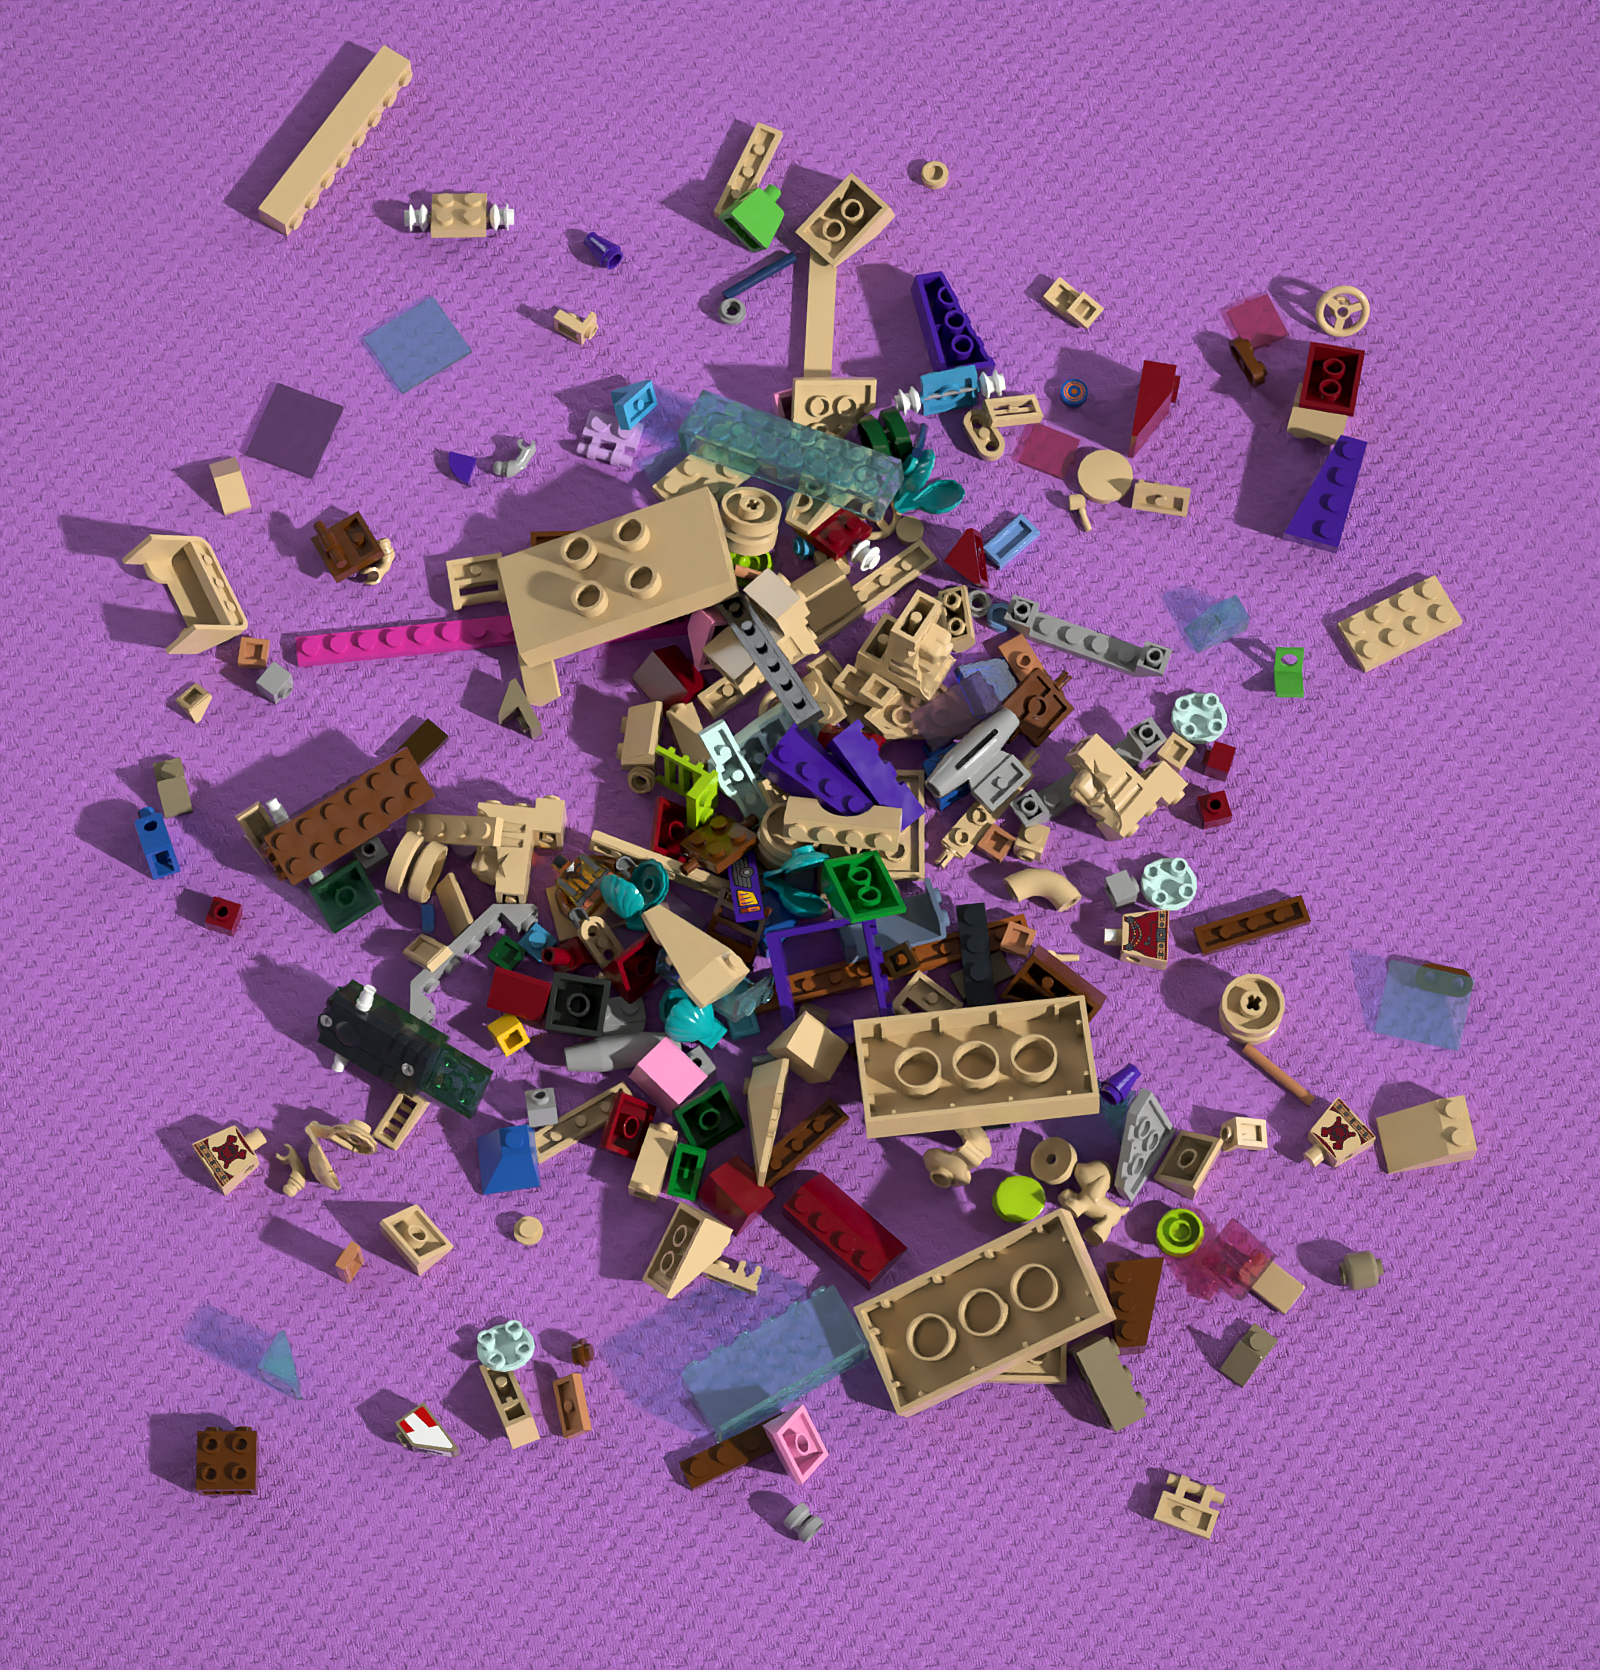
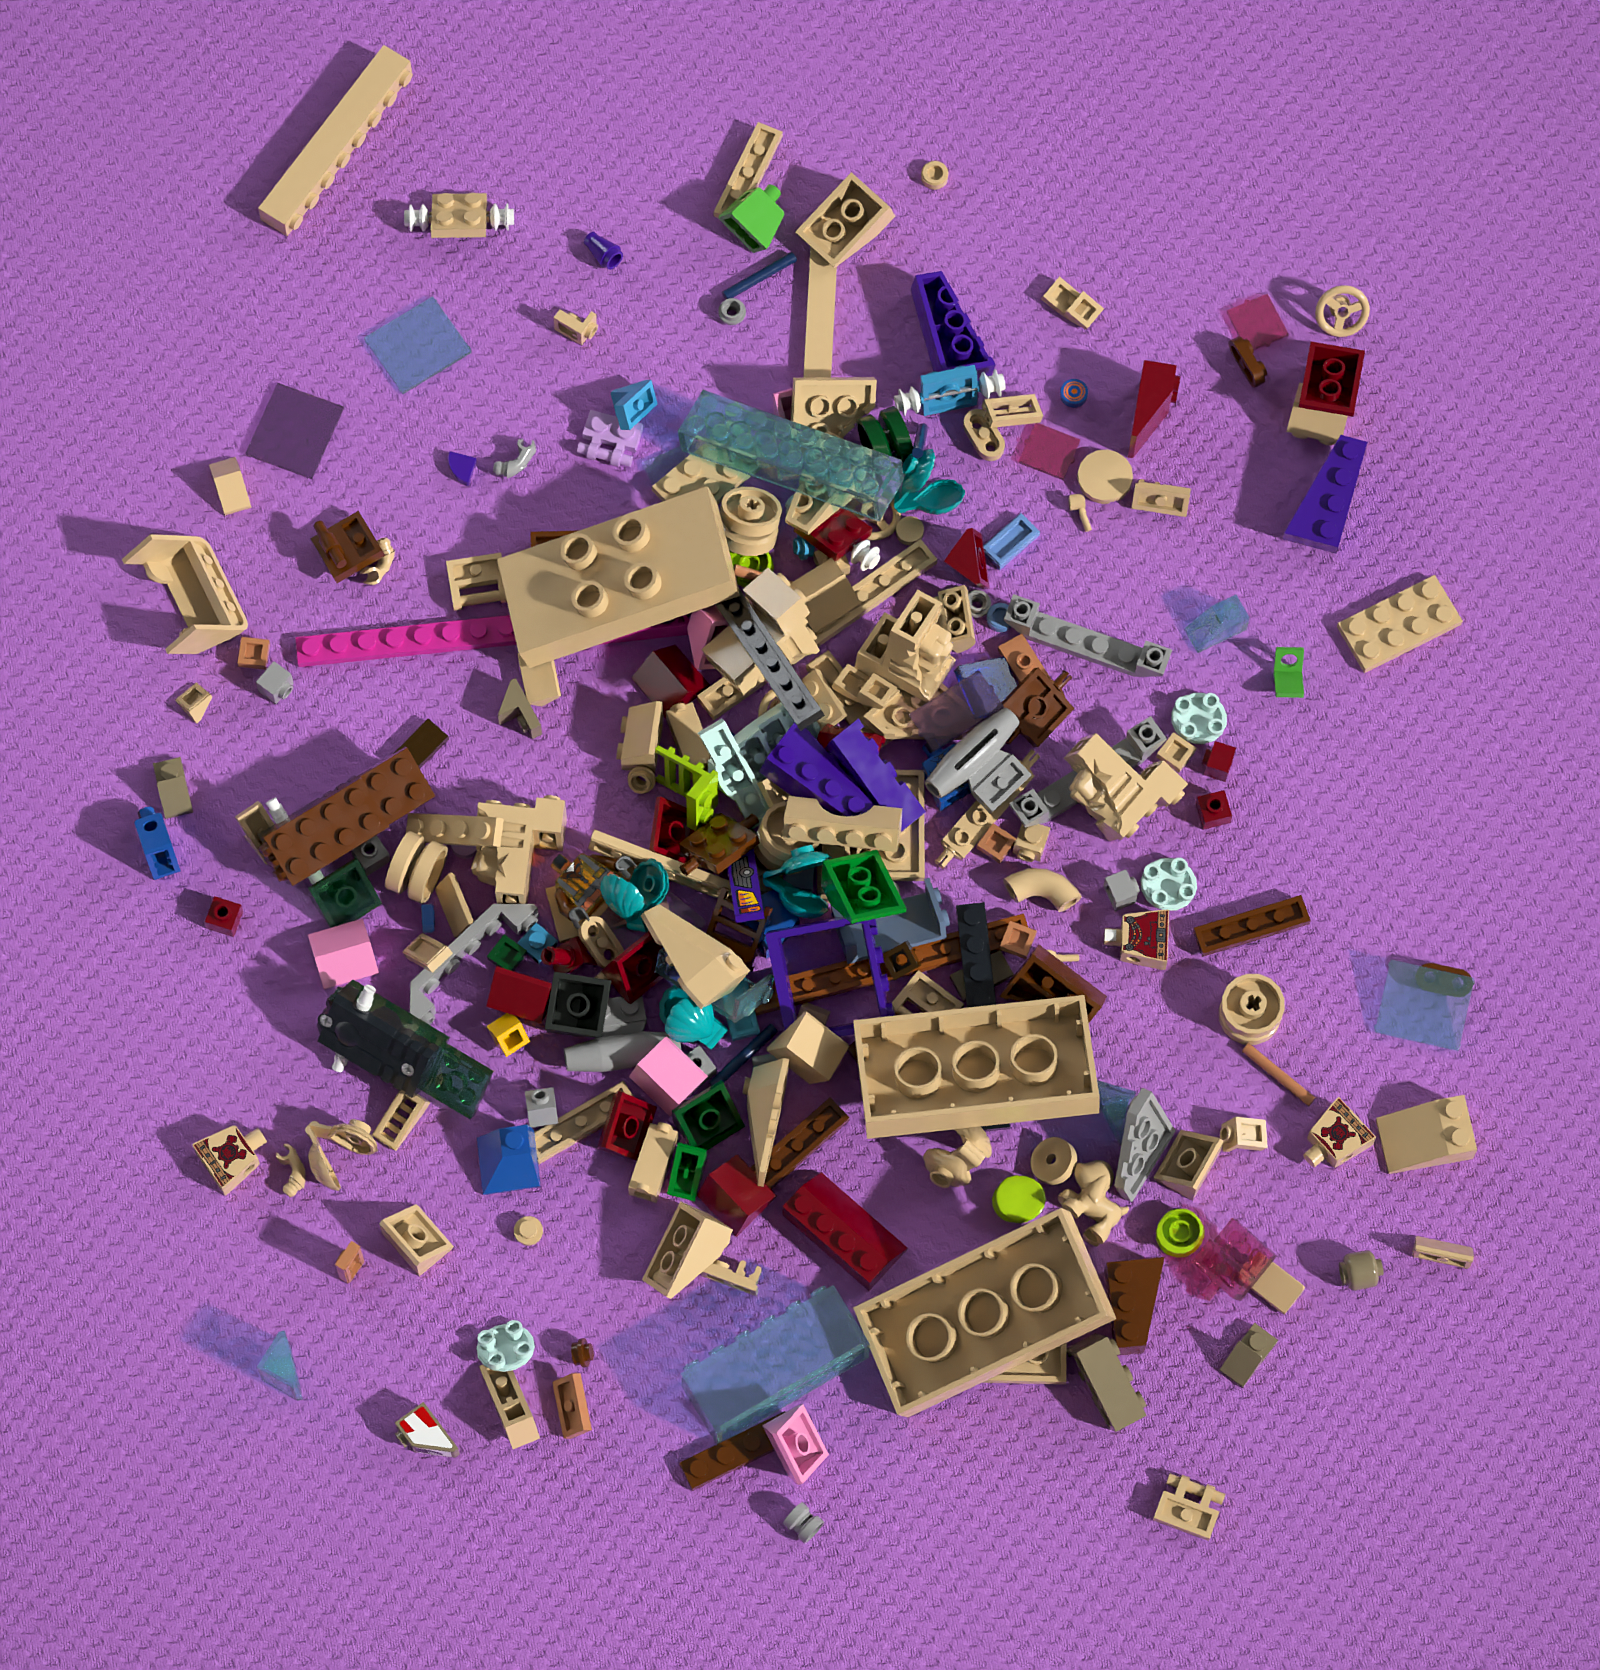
reddish brown brick [196,1426,259,1496] -> none
dark purple cone [1099,1063,1141,1106] -> none
none -> bright pink slope [308,918,379,990]
none -> dark blue bar [709,1024,778,1086]
none -> tan slope [1412,1236,1474,1269]

